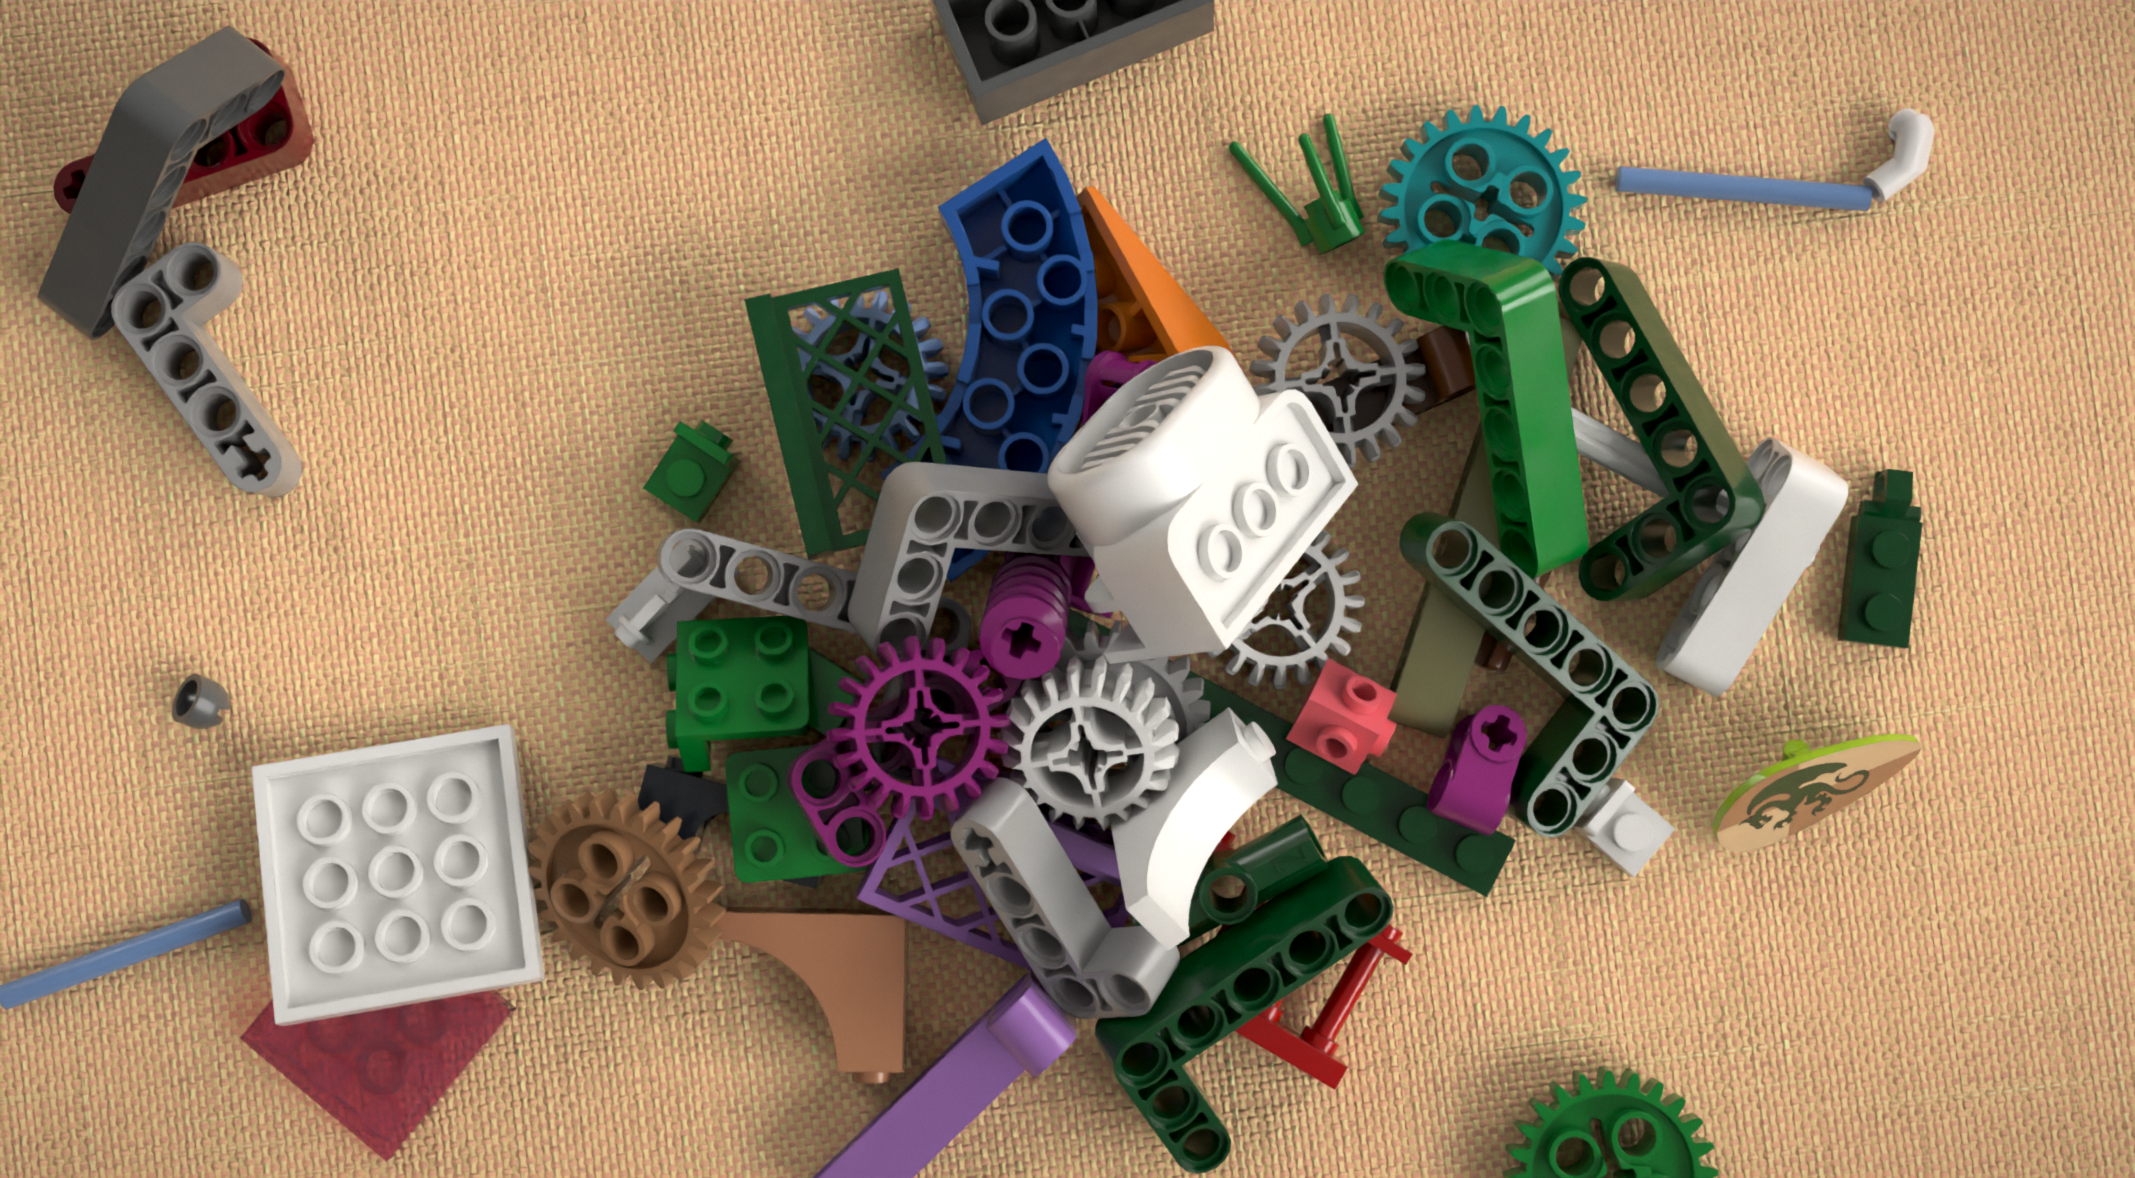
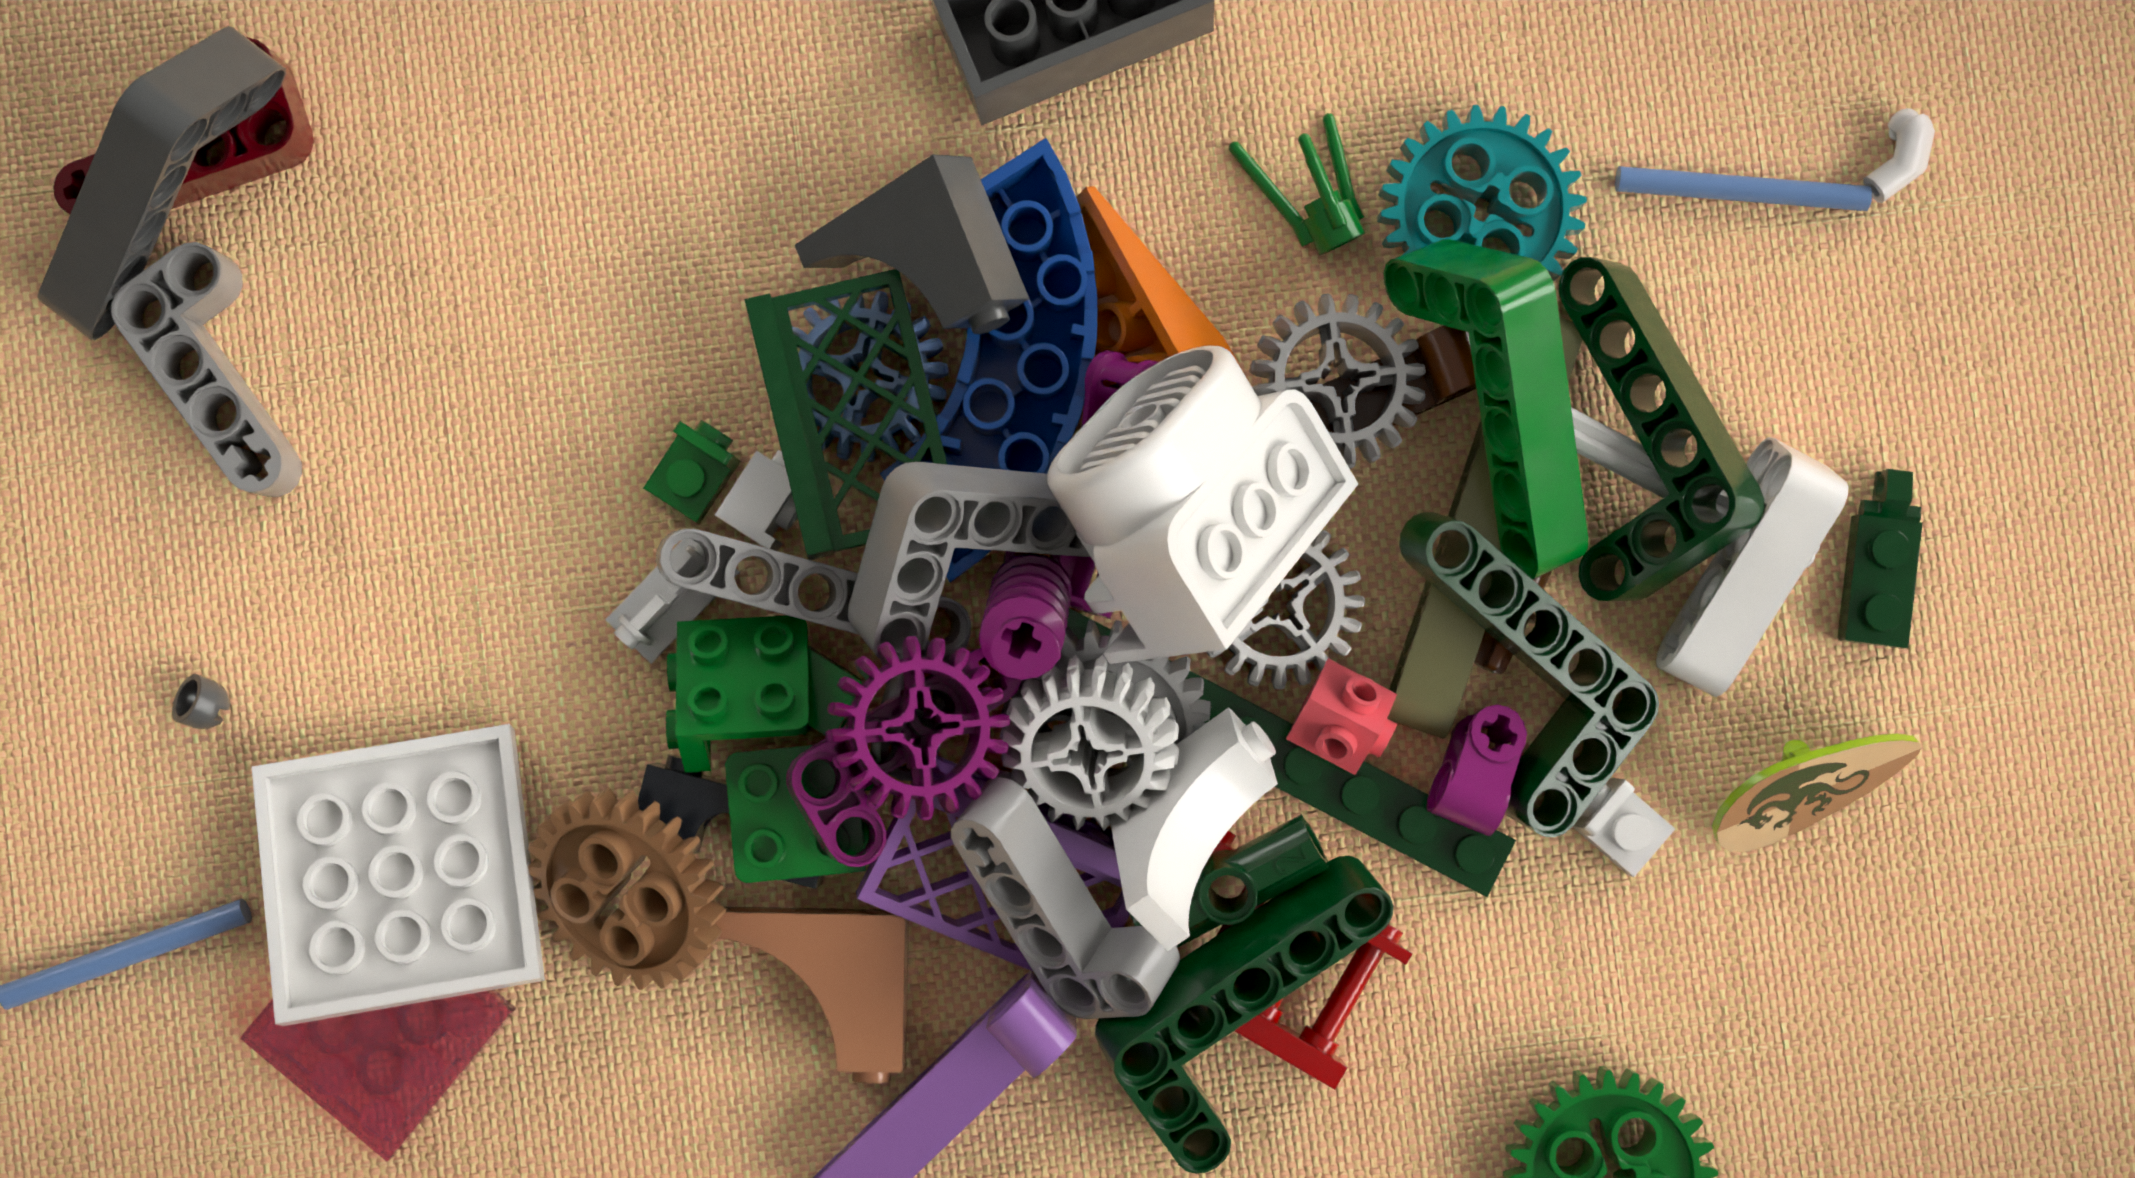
none -> white brick [715,450,798,551]
none -> dark grey arch [795,154,1029,334]

